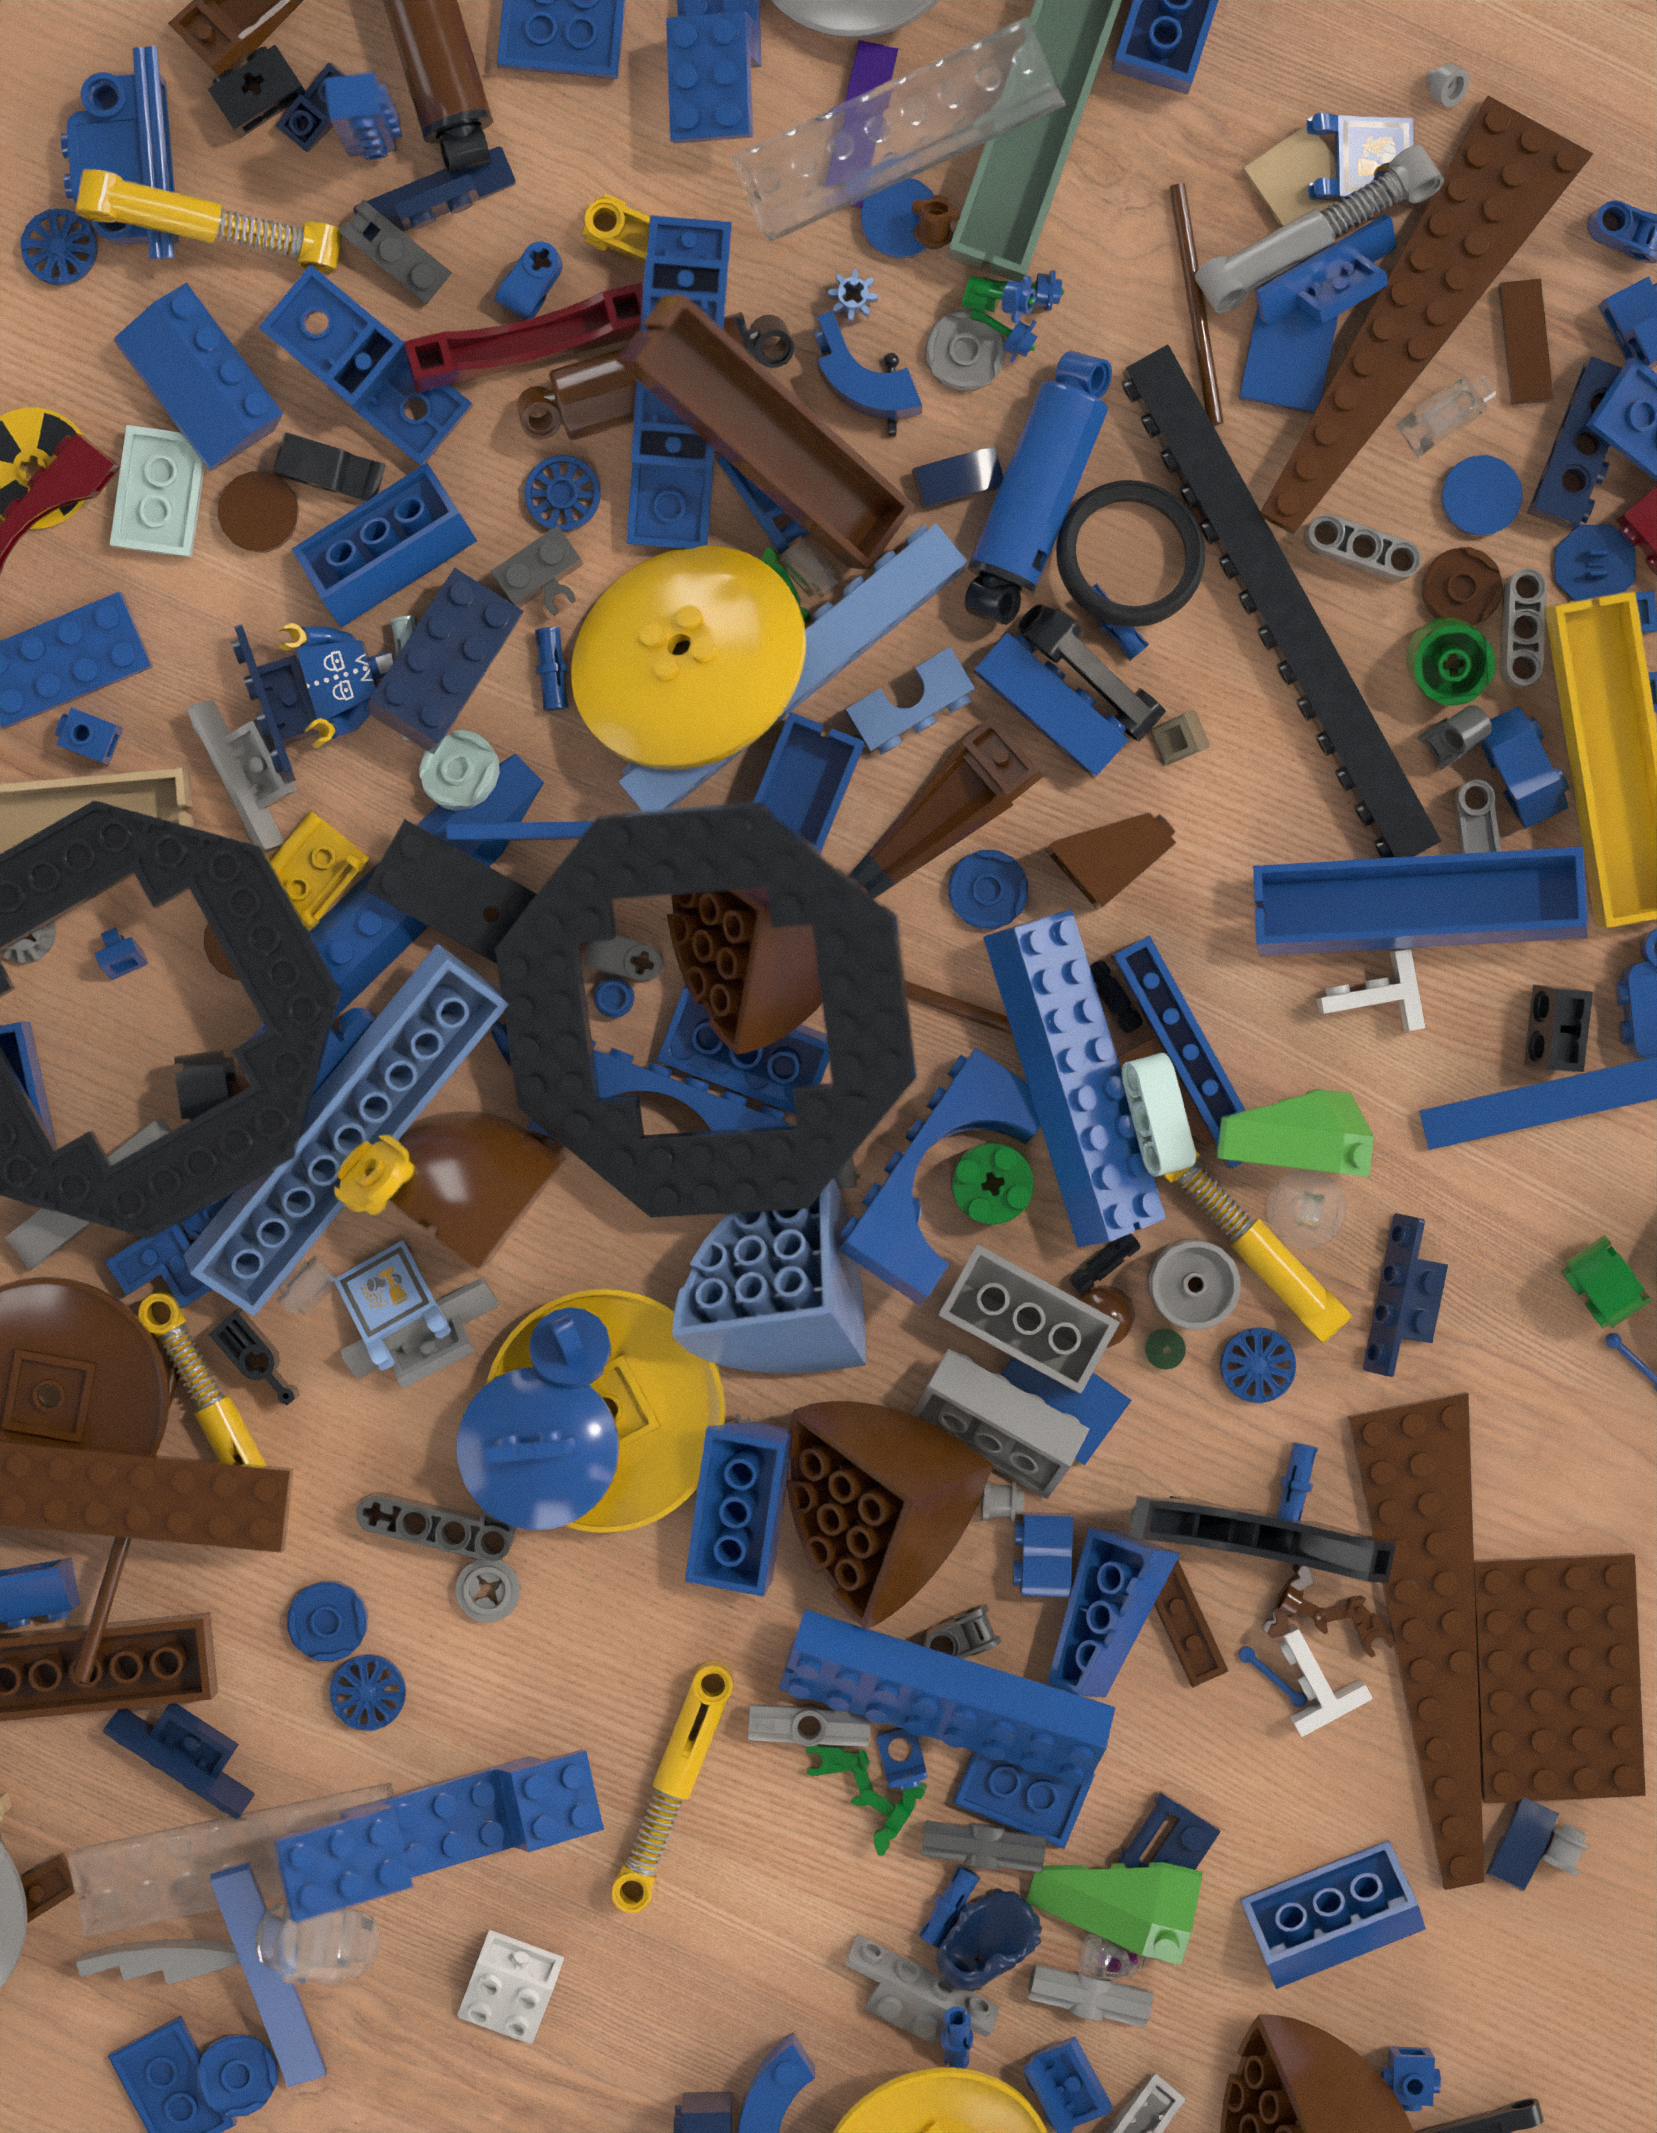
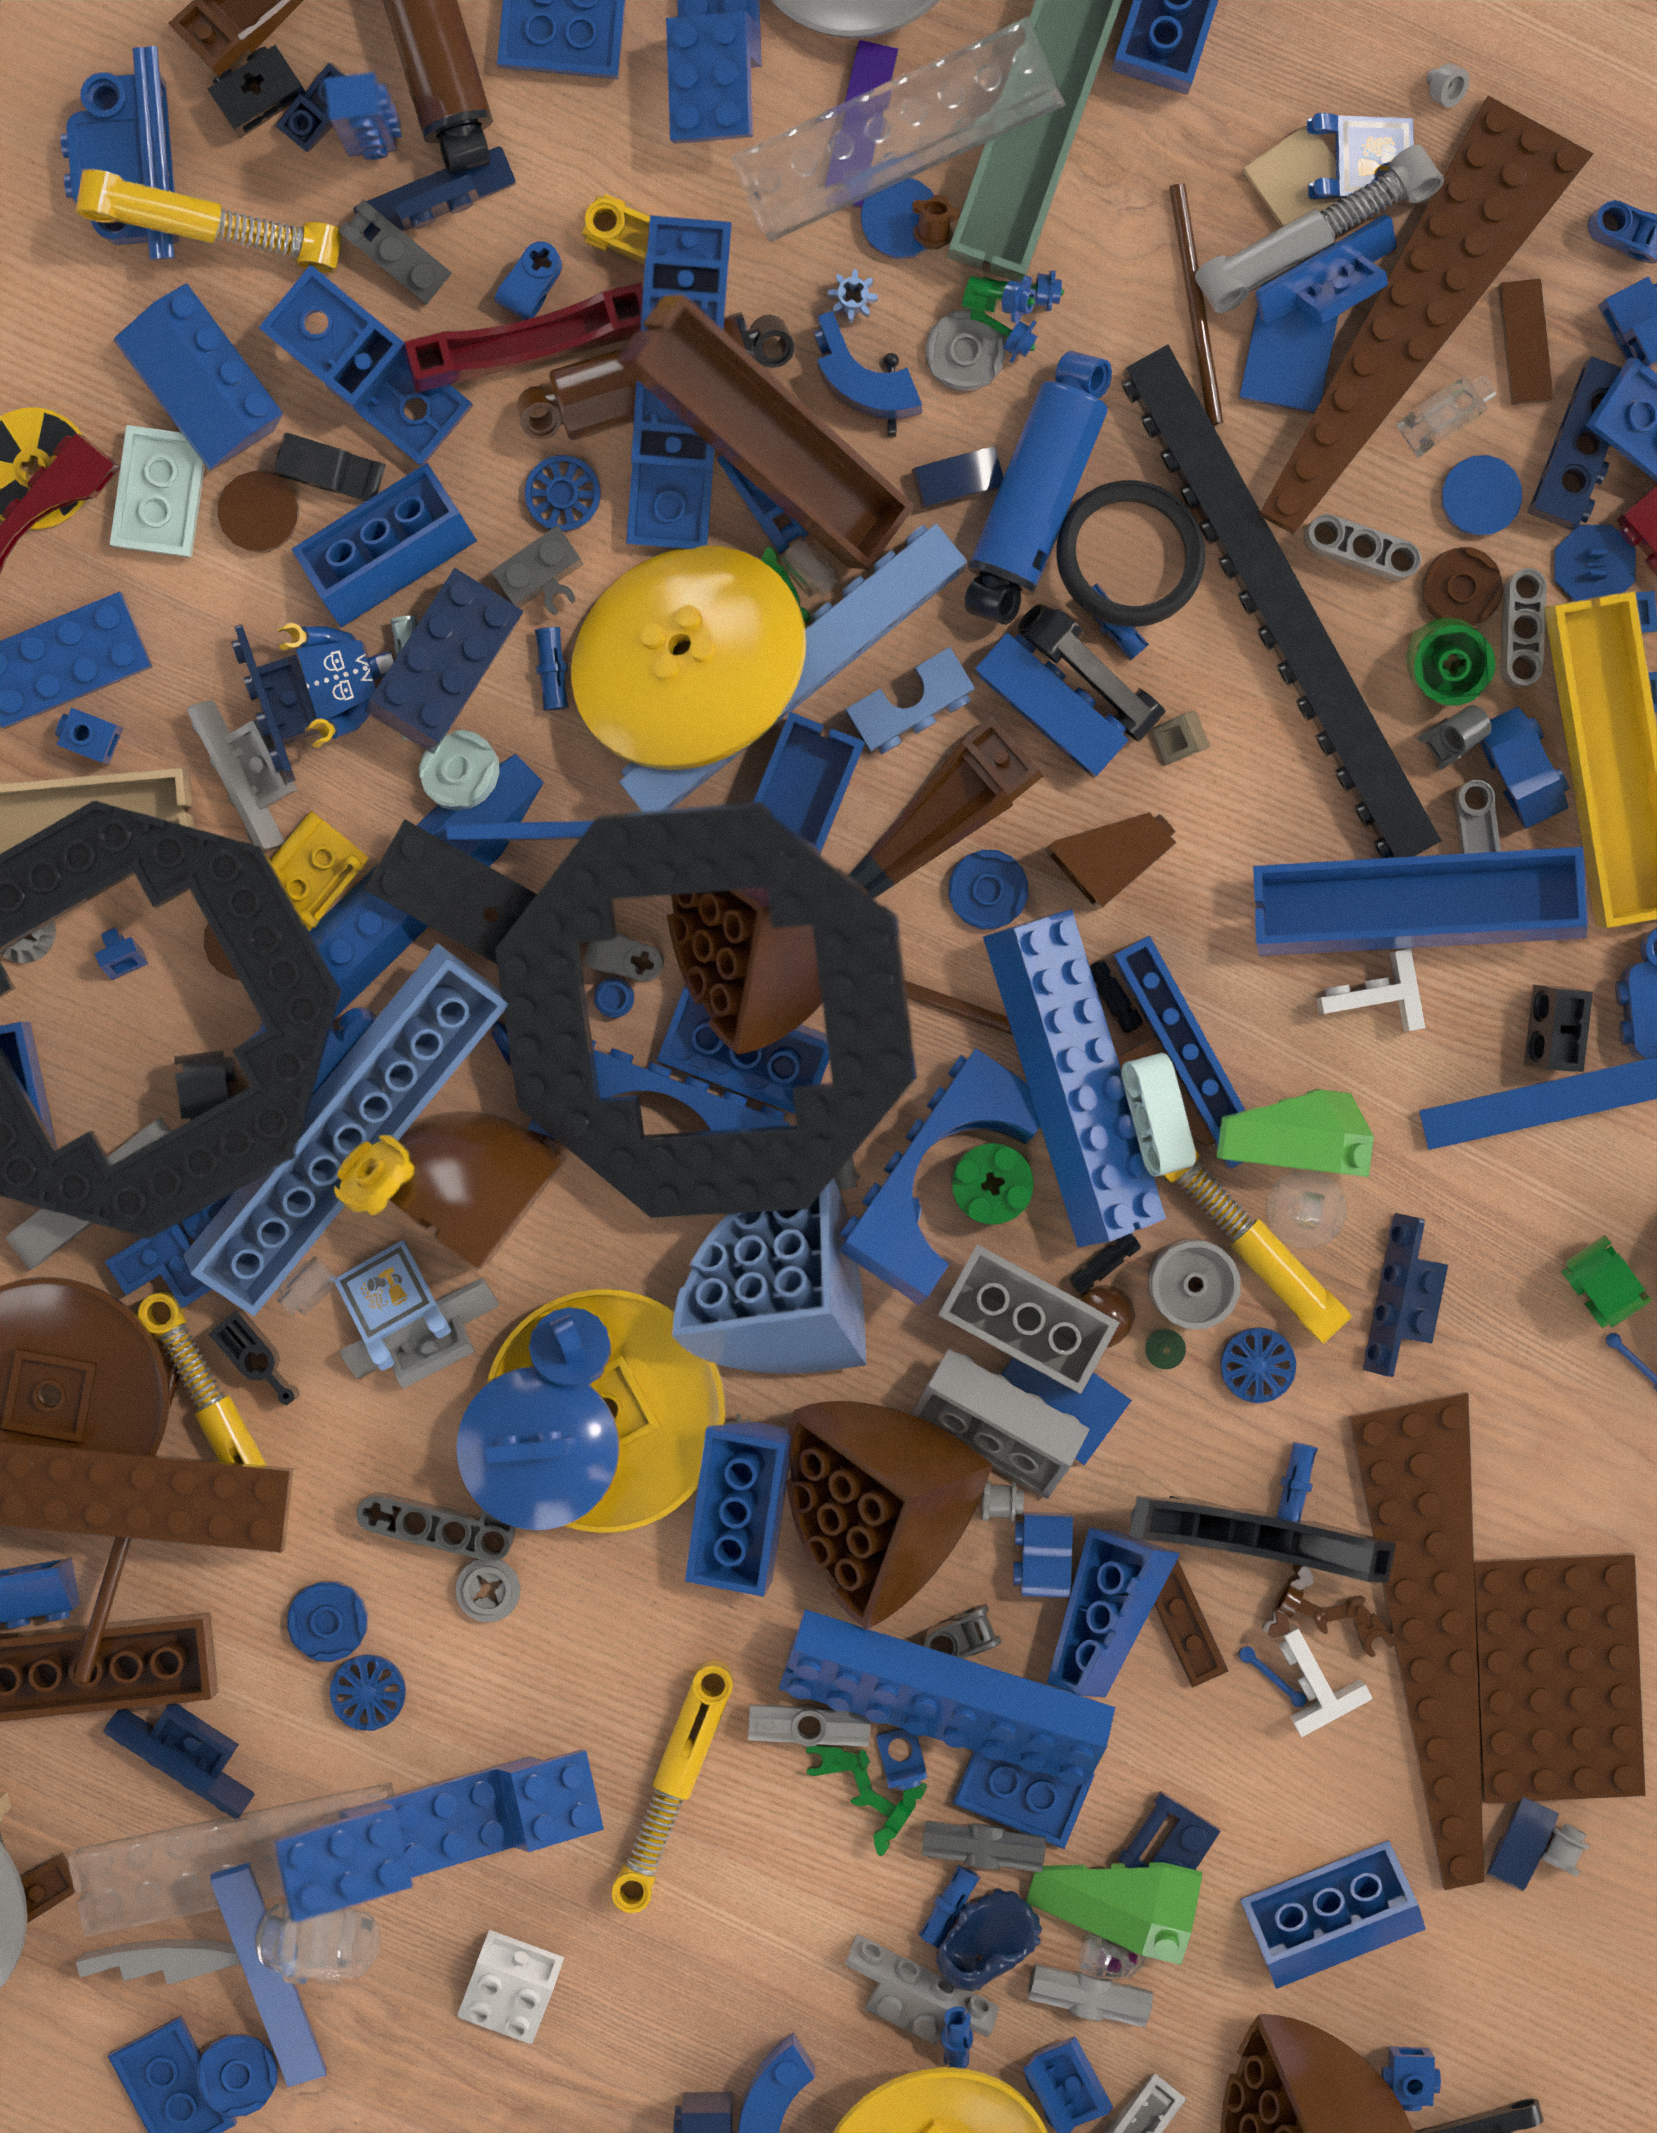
blue wheel [21,208,98,286] -> none

